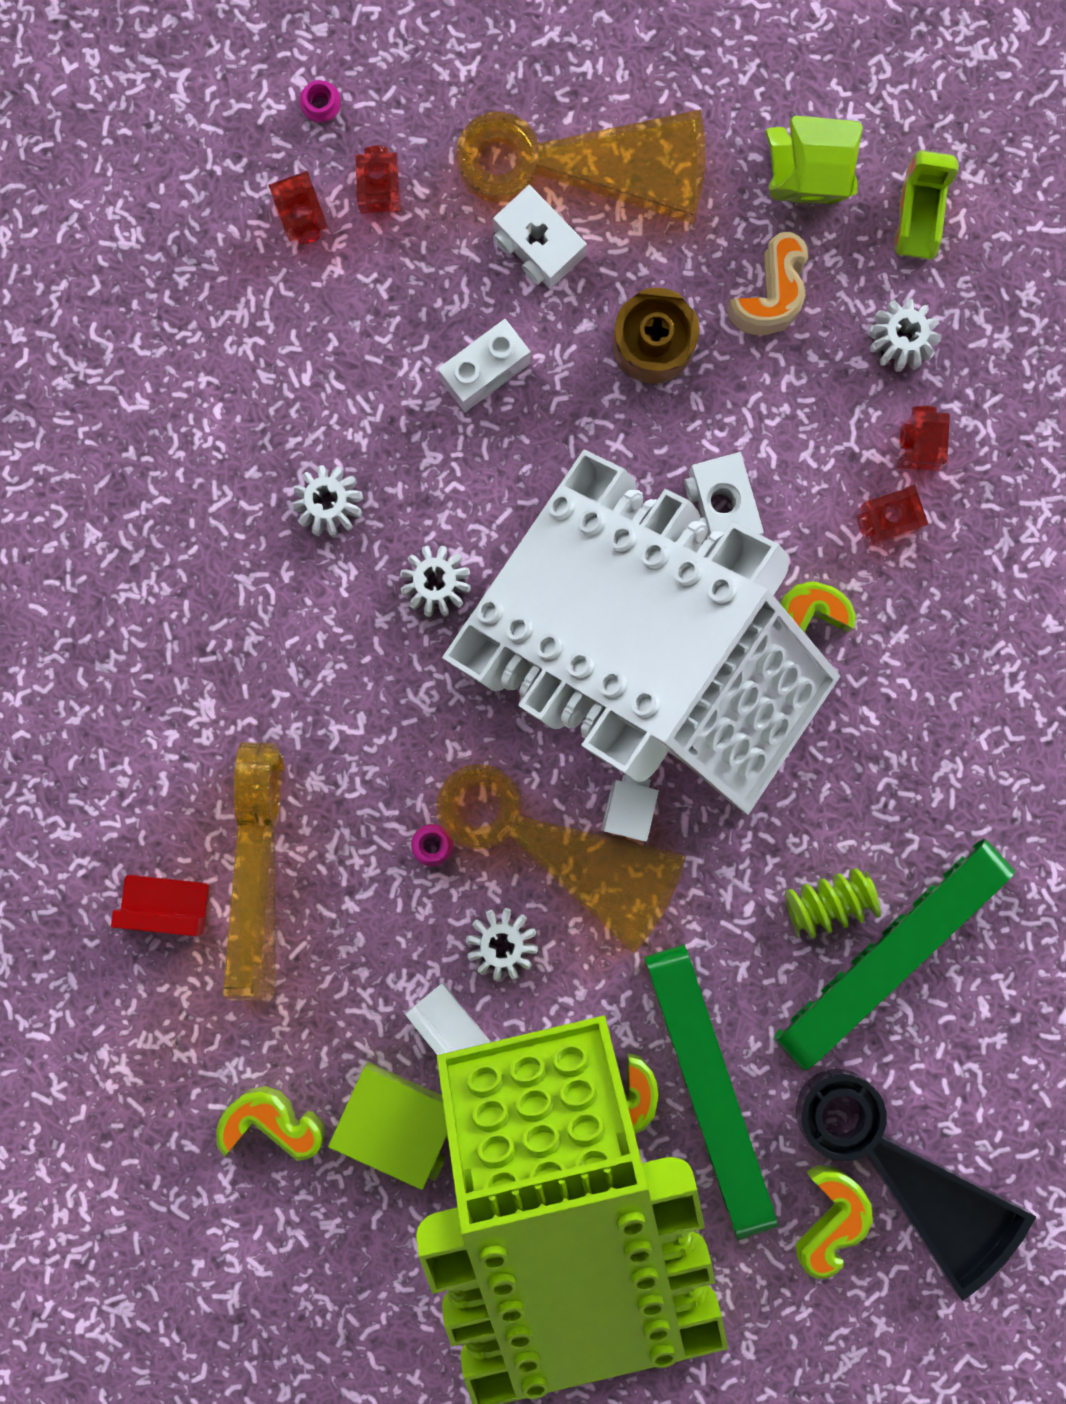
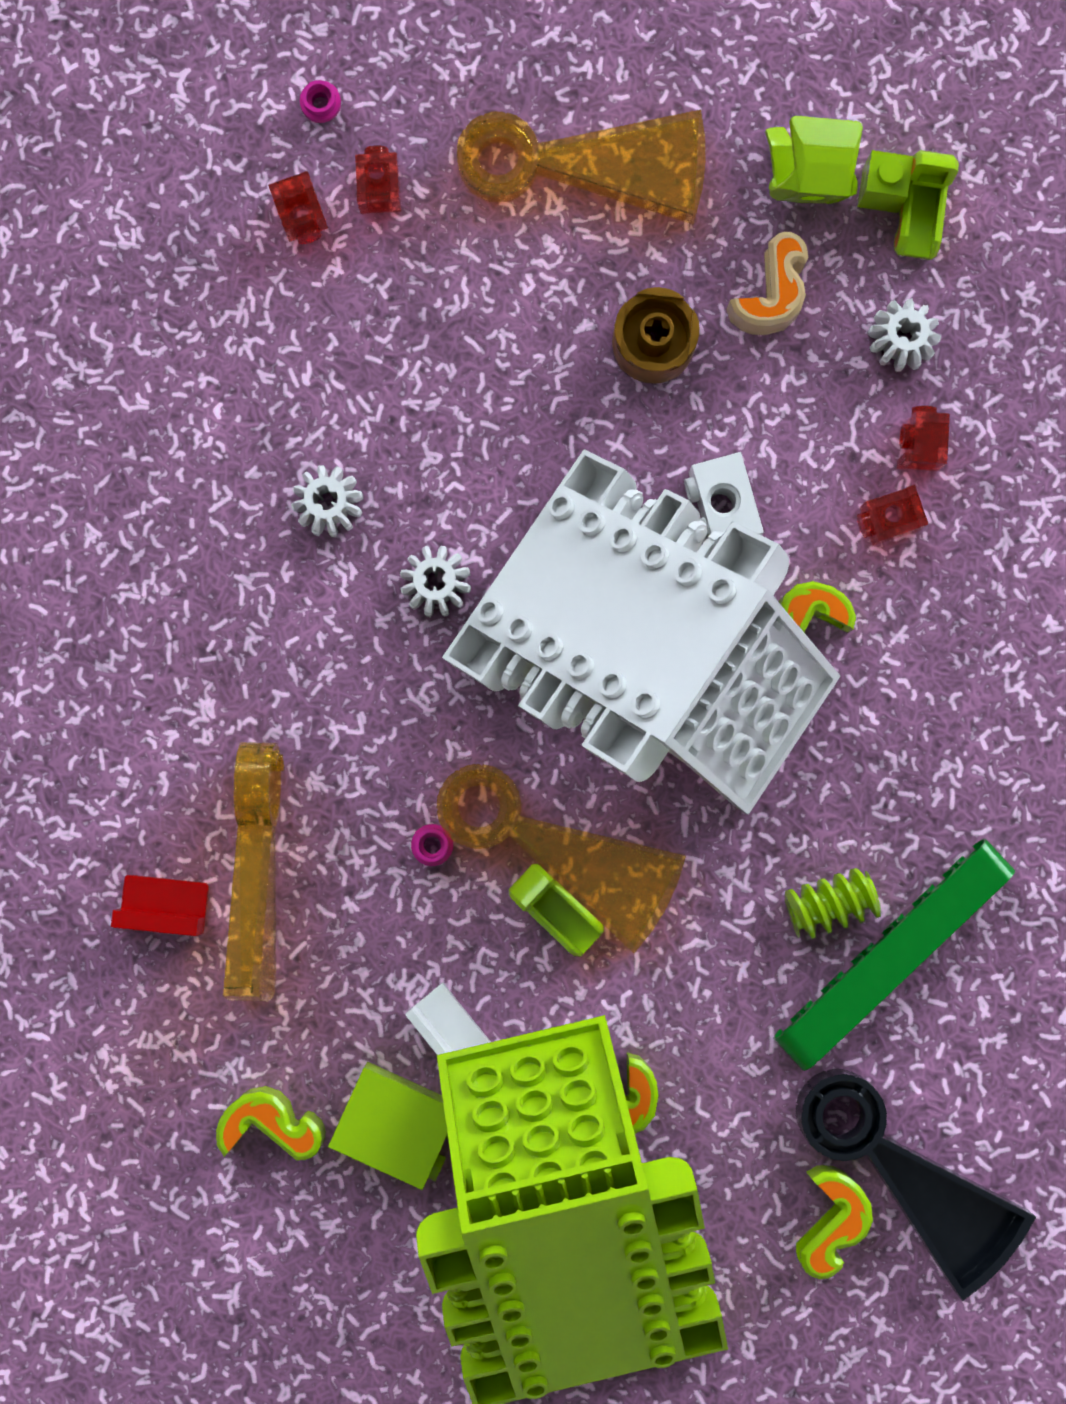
white brick [438,319,531,412] -> none
white gear [466,908,538,981] -> none
white brick [493,185,587,289] -> none
white brick [601,775,659,842] -> none
green beam [644,944,778,1241] -> none
none -> lime animal [508,864,604,957]
none -> lime brick [857,150,914,213]

